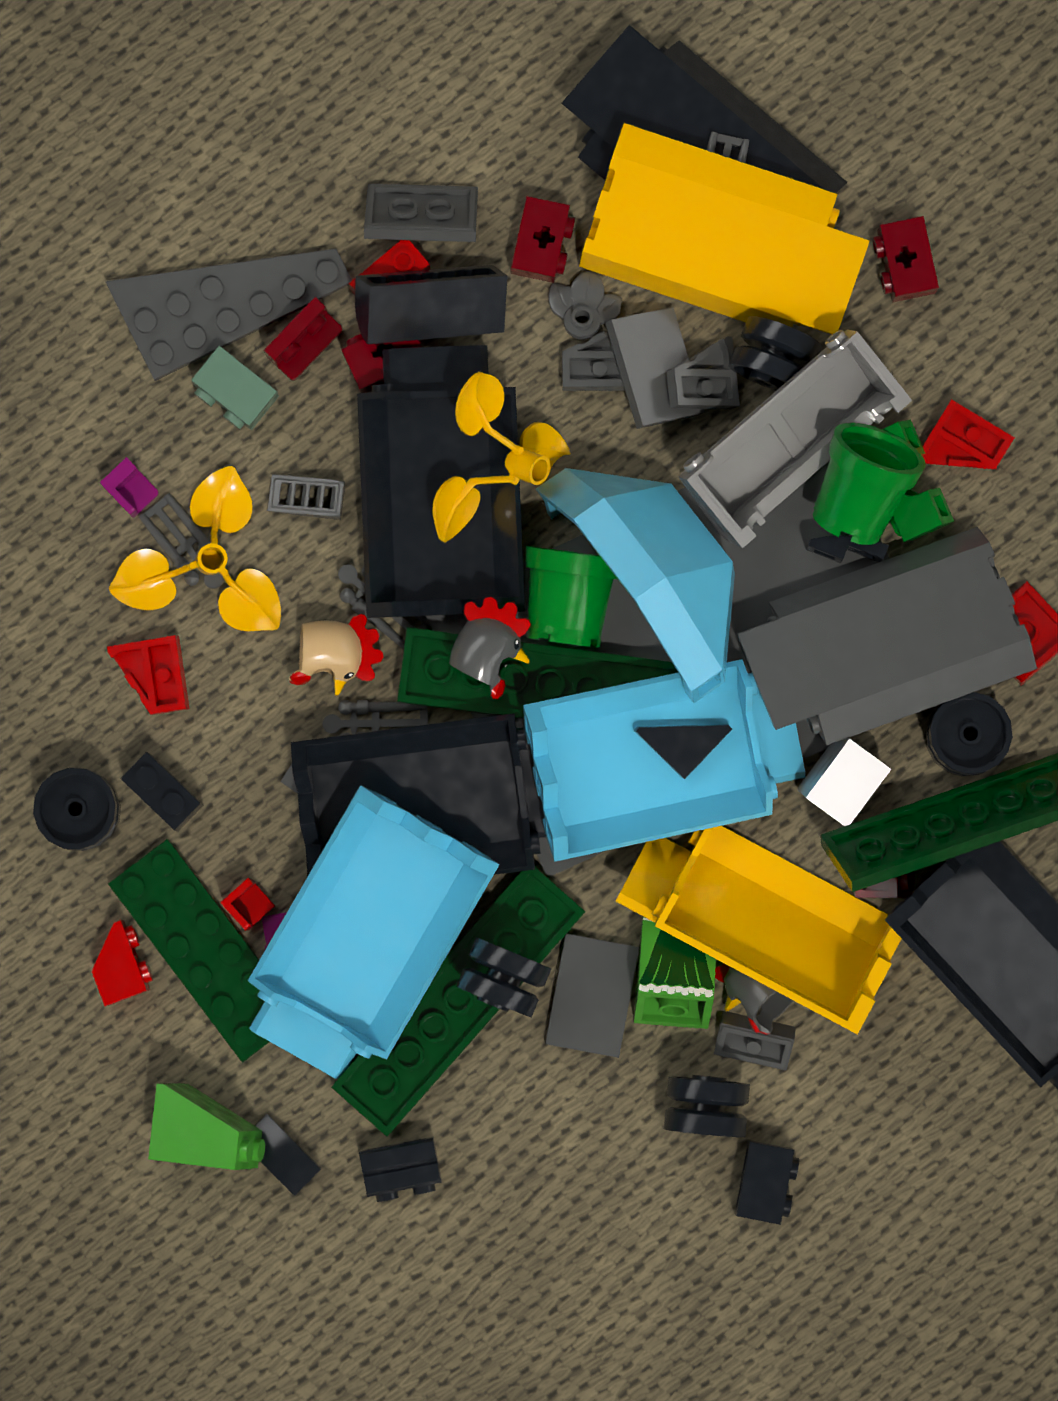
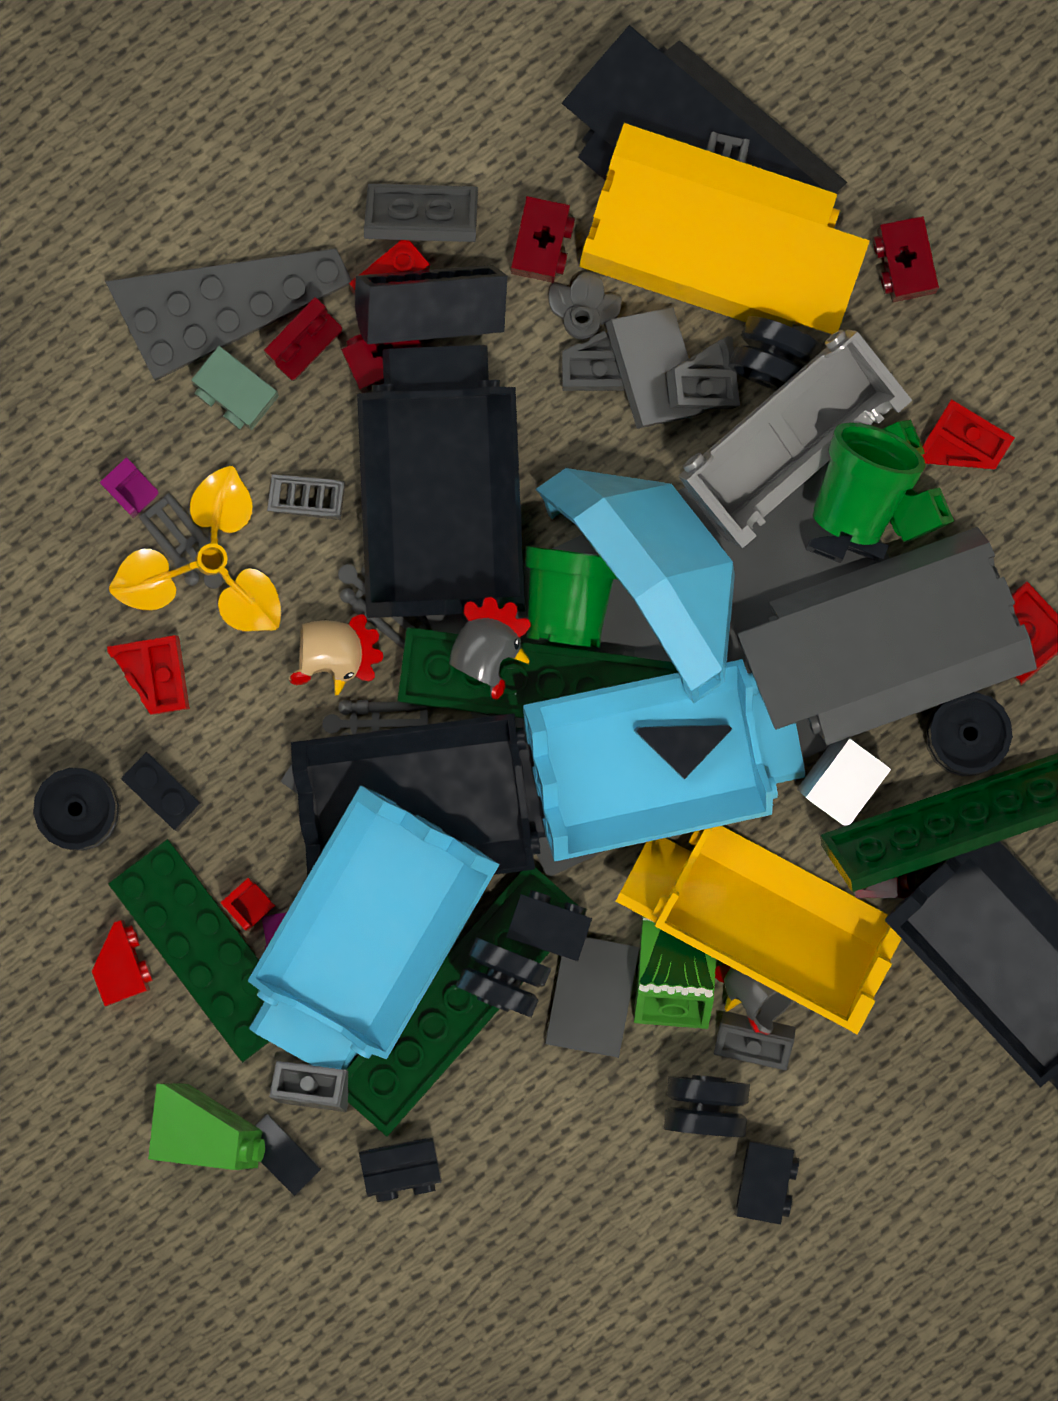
yellow plant [432,371,571,543] -> none
none -> dark grey slope [269,1061,348,1112]
none -> black brick [507,890,592,961]

